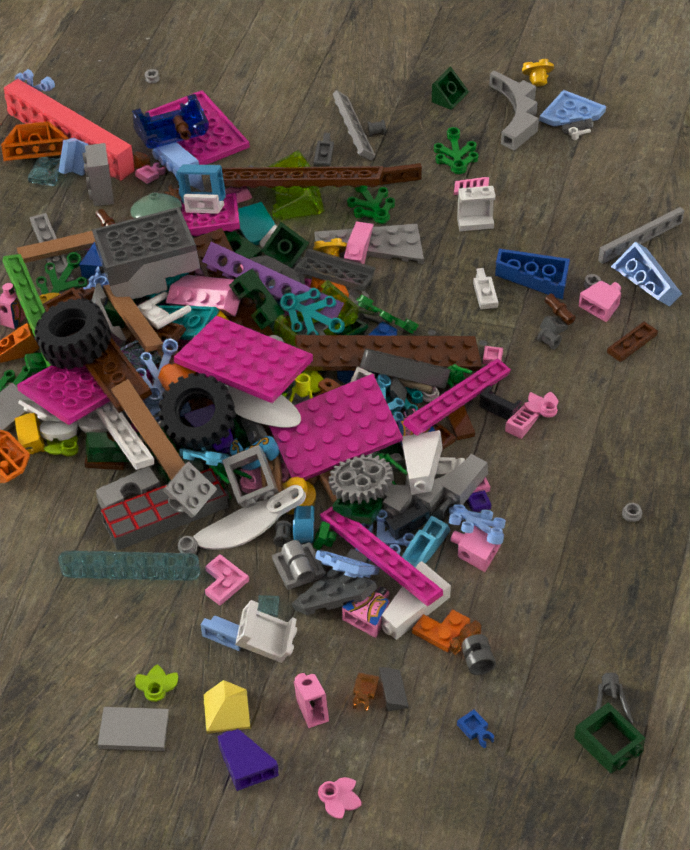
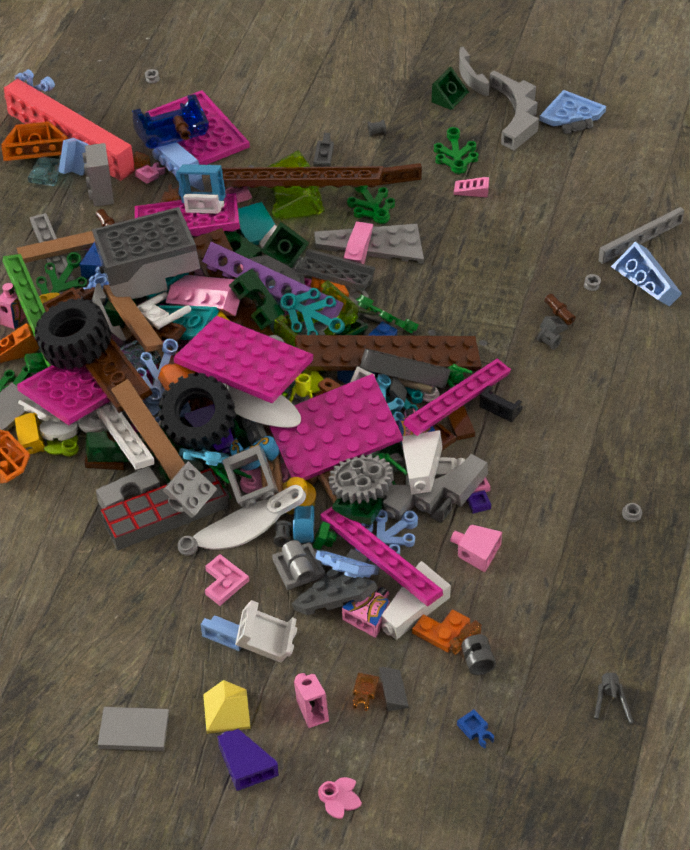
clear light blue beam [58,551,201,581] -> none
sand green dish [130,192,182,219] -> none
lime plate [135,664,178,702] -> none
clear light blue tile [257,595,280,617] -> none
yellow plate [313,238,347,257] -> none
light grey plate [333,90,376,161] -> none
black hinge [384,499,430,540] -> none
medium azure slope [402,516,451,568] -> none
light blue plant [448,504,506,545] -> none
white panel [457,186,496,231] -> none
white hinge [473,268,498,309] -> none
bright pink tile [483,346,503,364] -> none
blue wedge [495,249,570,300] -> none
bright pink slope [505,405,541,439] -> none
yellow plate [522,59,554,87] -> none
bright pink plate [524,392,558,418] -> none
white hand [569,127,591,140] -> none
dark green window [574,702,646,774] -> none
bright pink torso [579,281,621,322] -> none
reddish brown tile [607,321,658,362] -> none
none -> light grey slope [459,47,489,96]

